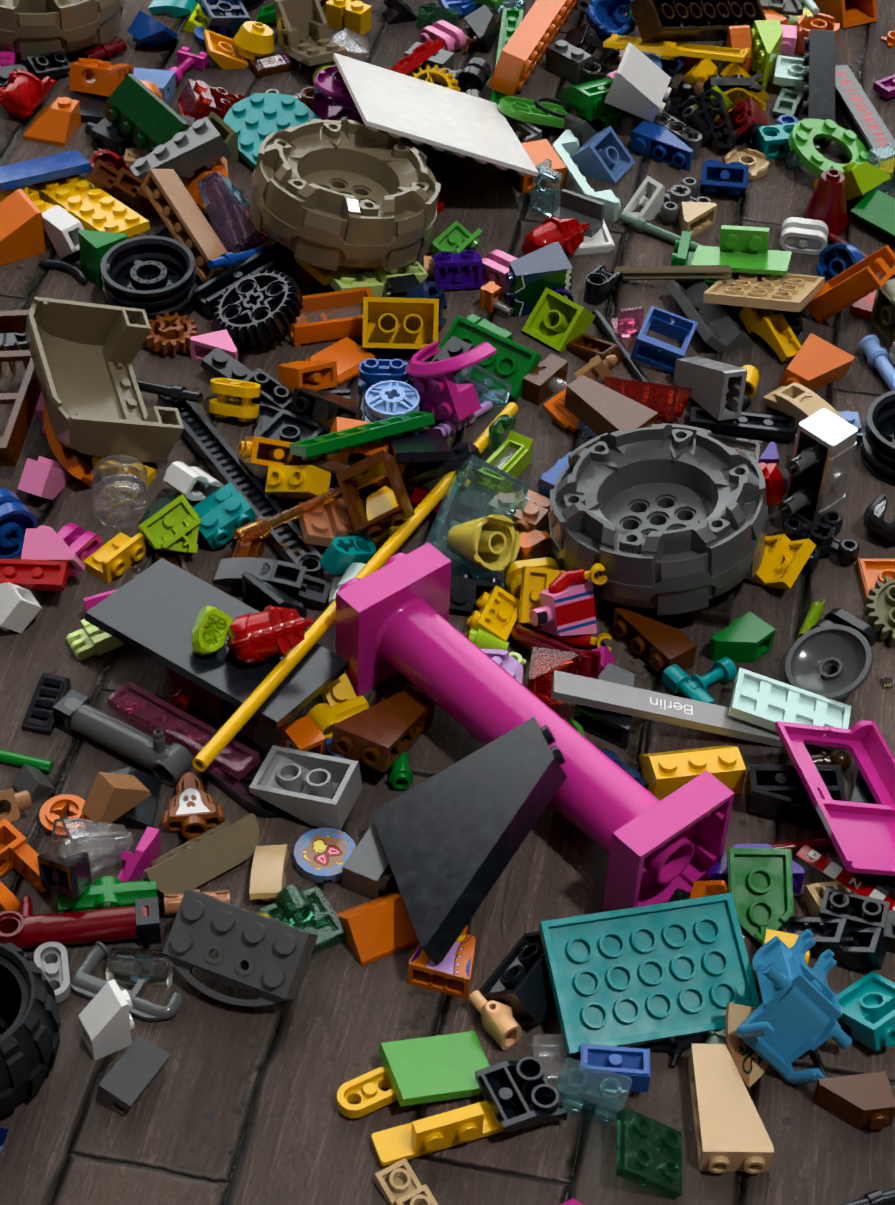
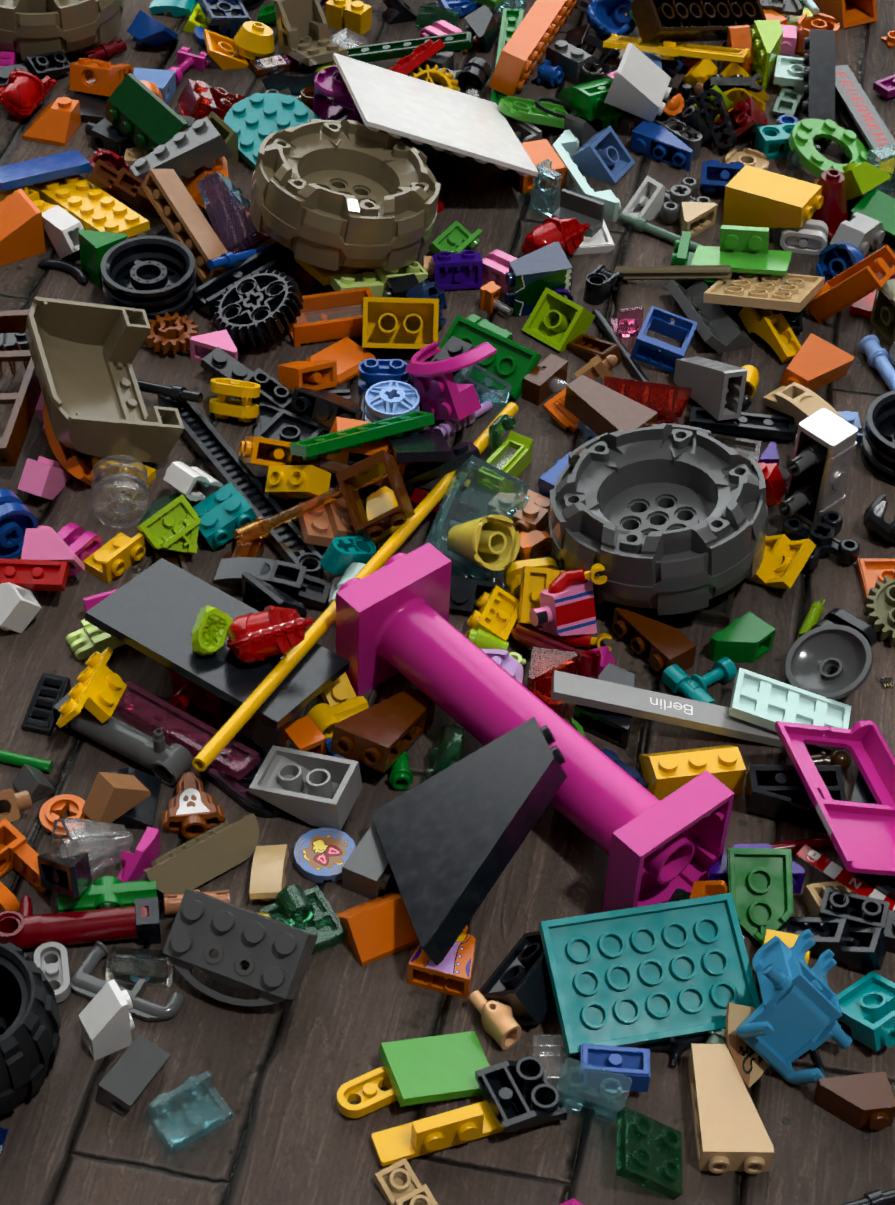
none -> yellow bracket [56,647,127,728]
none -> clear light blue bracket [148,1071,233,1154]
none -> black slope [262,67,319,95]
none -> dark green tile [302,31,472,71]
none -> clear green slope [426,725,464,780]
none -> blue brick [537,60,564,87]
none -> orange piece [663,93,684,117]
none -> yellow slope [723,165,823,228]
none -> light grey brick [829,212,885,256]

